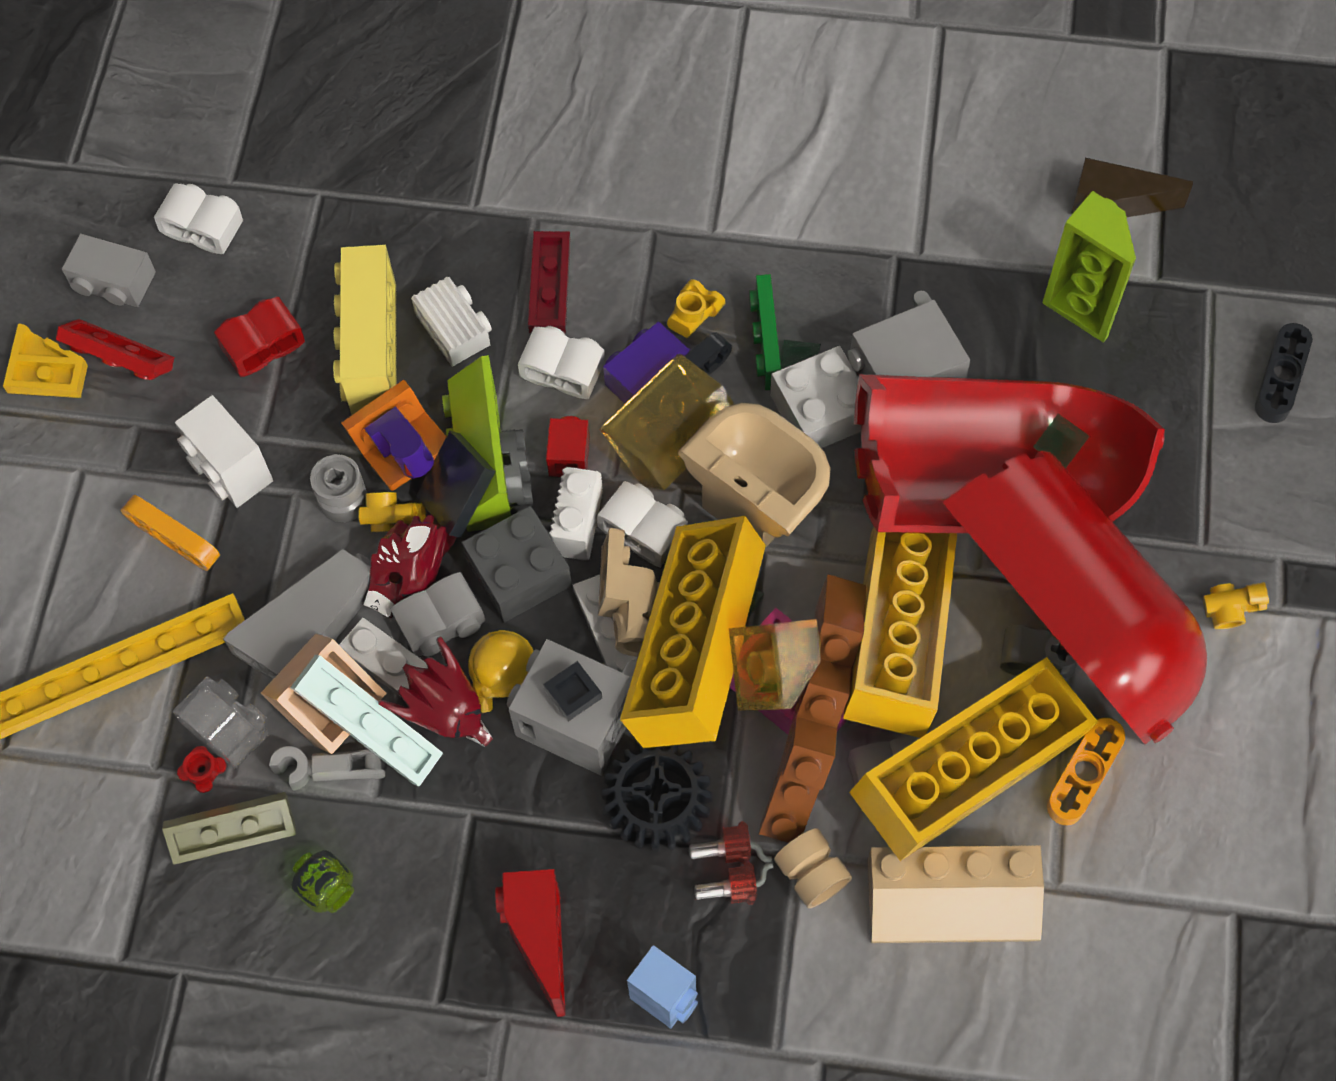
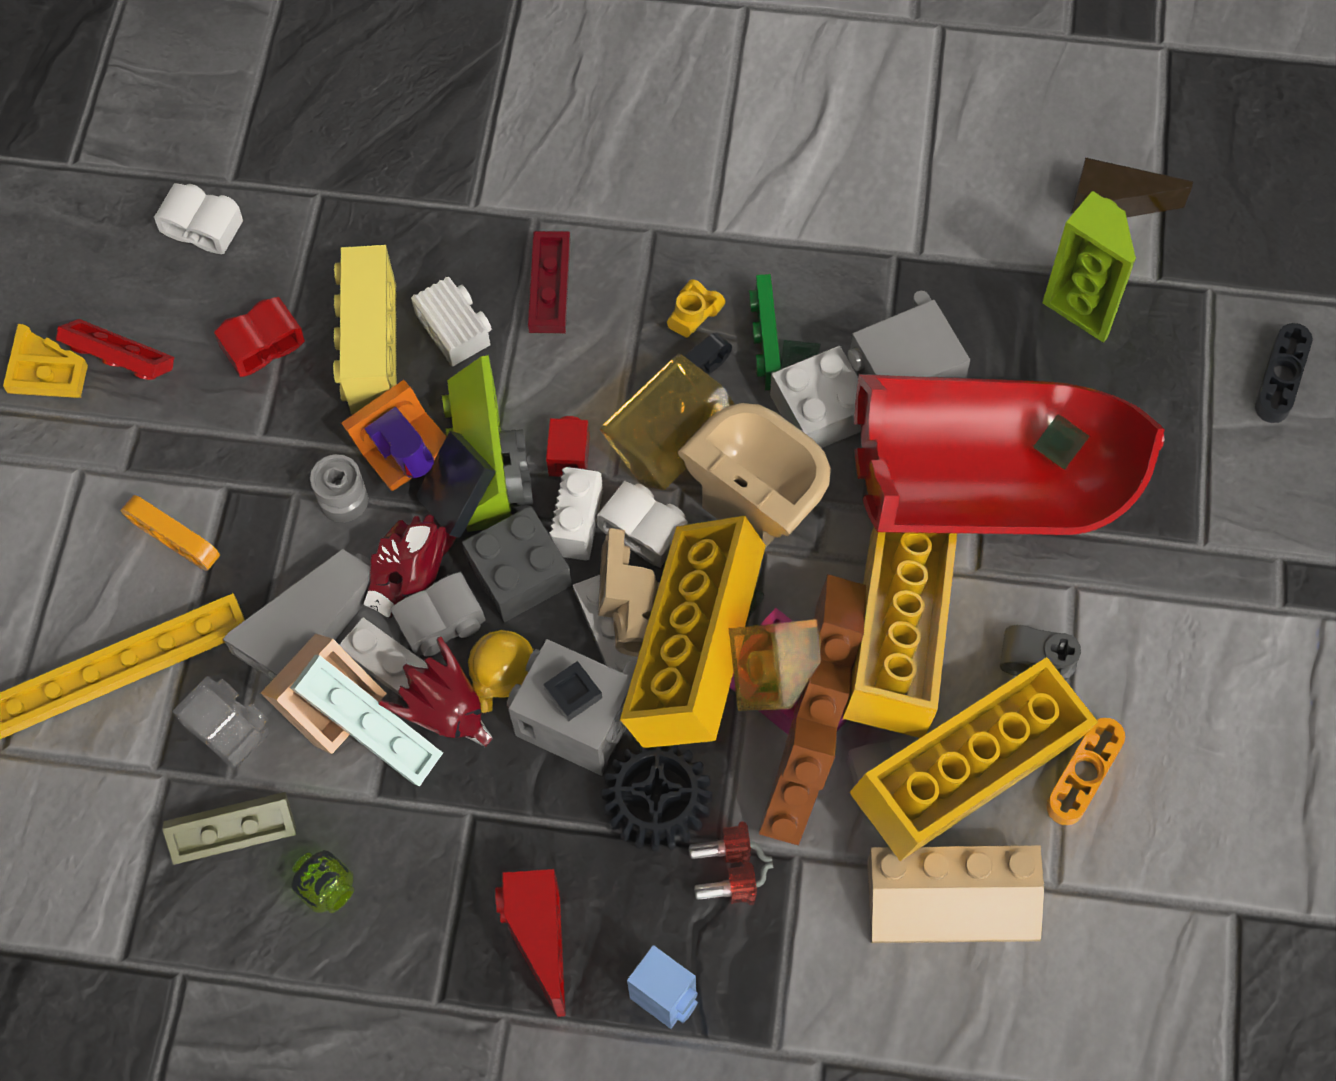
light grey brick [62,233,156,307] -> none
white brick [175,395,273,508] -> none
red plate [177,746,227,793] -> none
light grey piece [269,746,385,791] -> none
yellow plate [359,492,426,532] -> none
white brick [518,326,605,399] -> none
dark purple brick [603,321,689,413] -> none
tan wheel [774,828,852,909] -> none
red panel [942,451,1207,744] -> none
yellow plate [1203,582,1269,629] -> none

